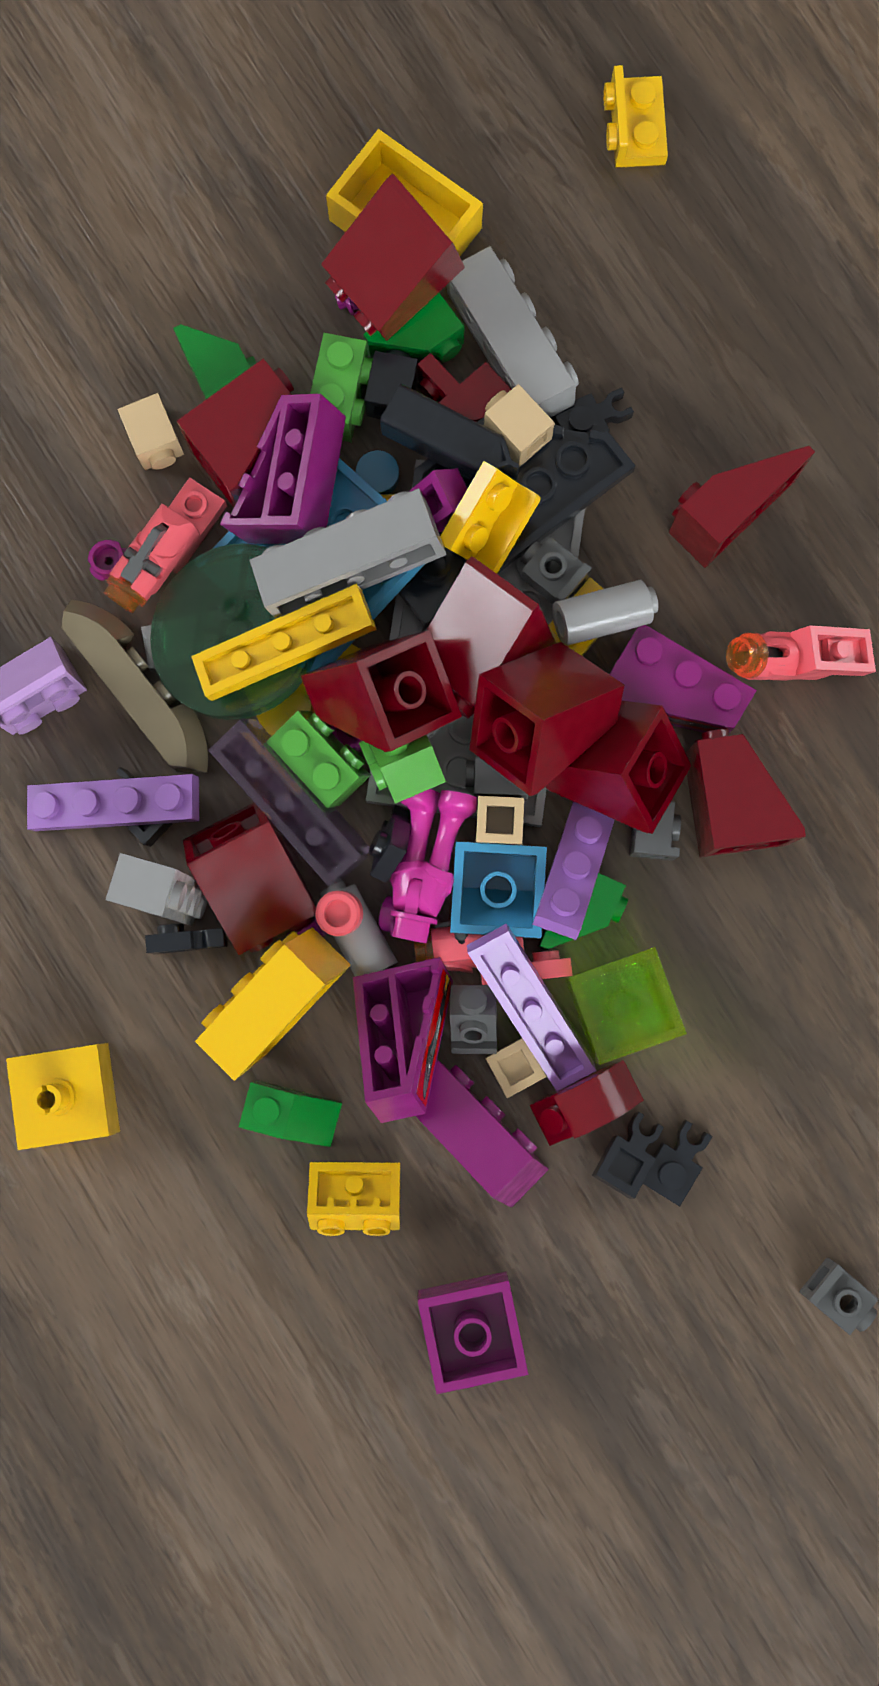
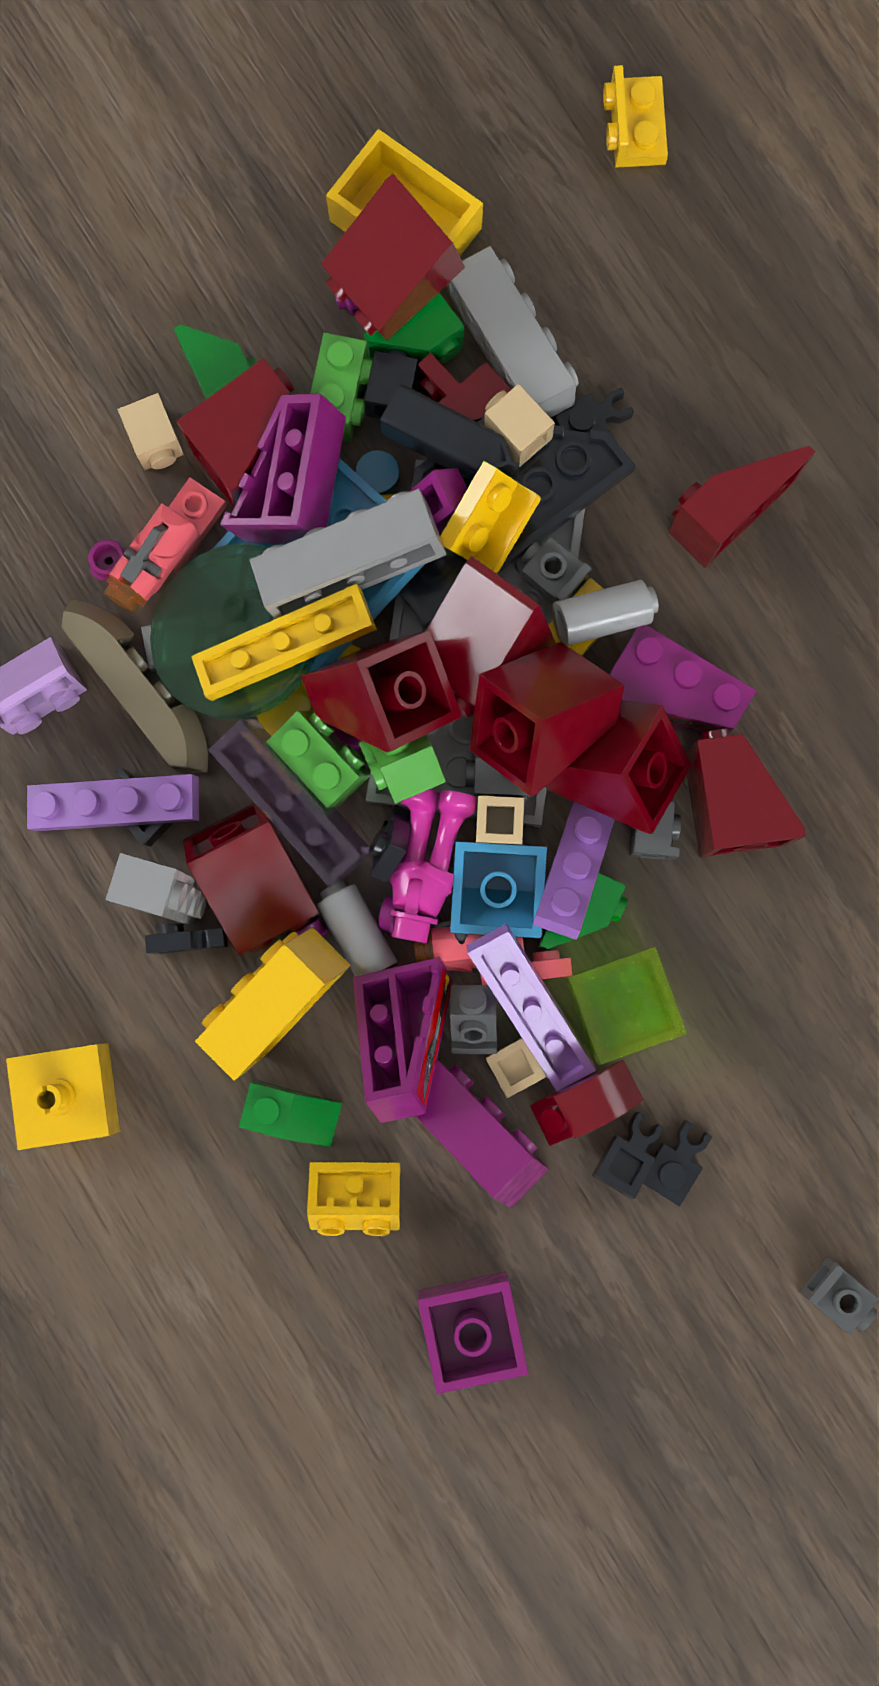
coral tile [315,890,363,936] -> none
coral plate [726,625,876,681] -> none

